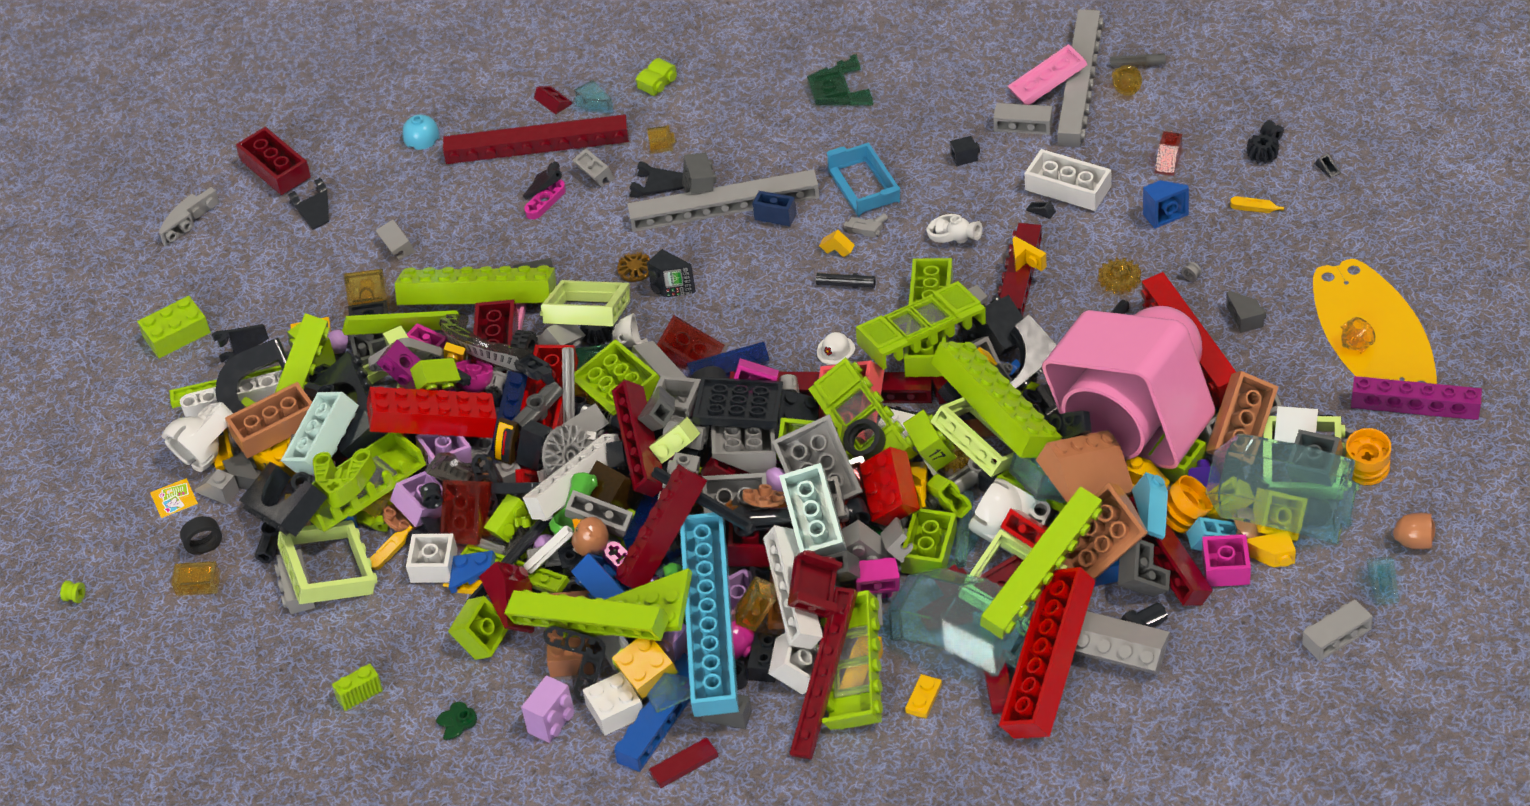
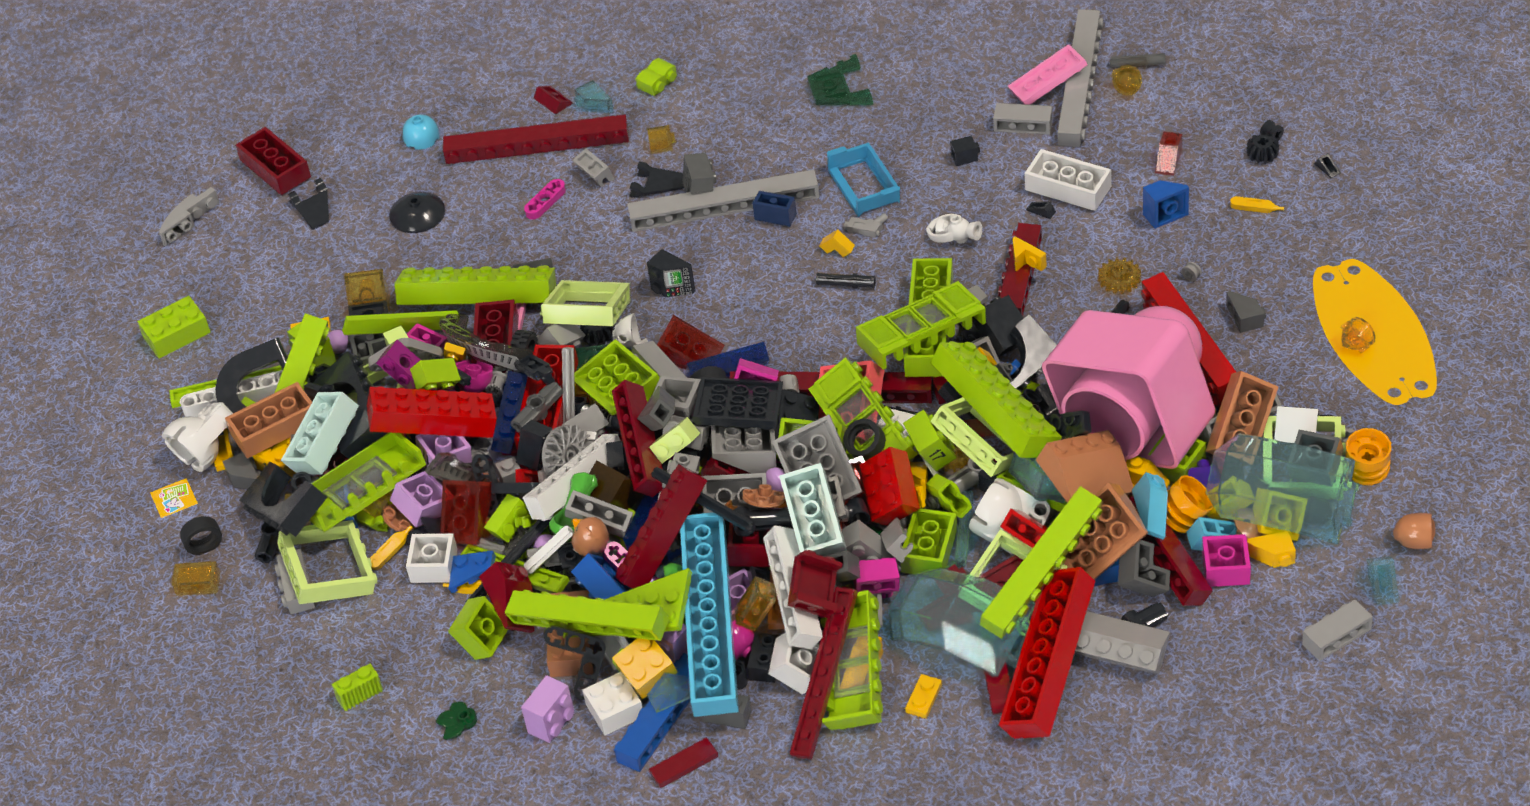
lime wheel [60,580,85,603] -> none
light grey slope [195,469,239,505] -> none
black flag [212,324,269,364] -> none
lime connector [313,449,376,508] -> none
light grey hinge [376,219,416,260] -> none
black wheel [420,483,443,509] -> none
slope [494,417,519,465] -> none
black arm [523,161,562,199] -> none
pearl gold wheel [617,252,650,282] -> none
white hat [817,332,855,365] -> none
magenta brick [1351,376,1482,420] -> none
none -> black dish [389,192,445,233]

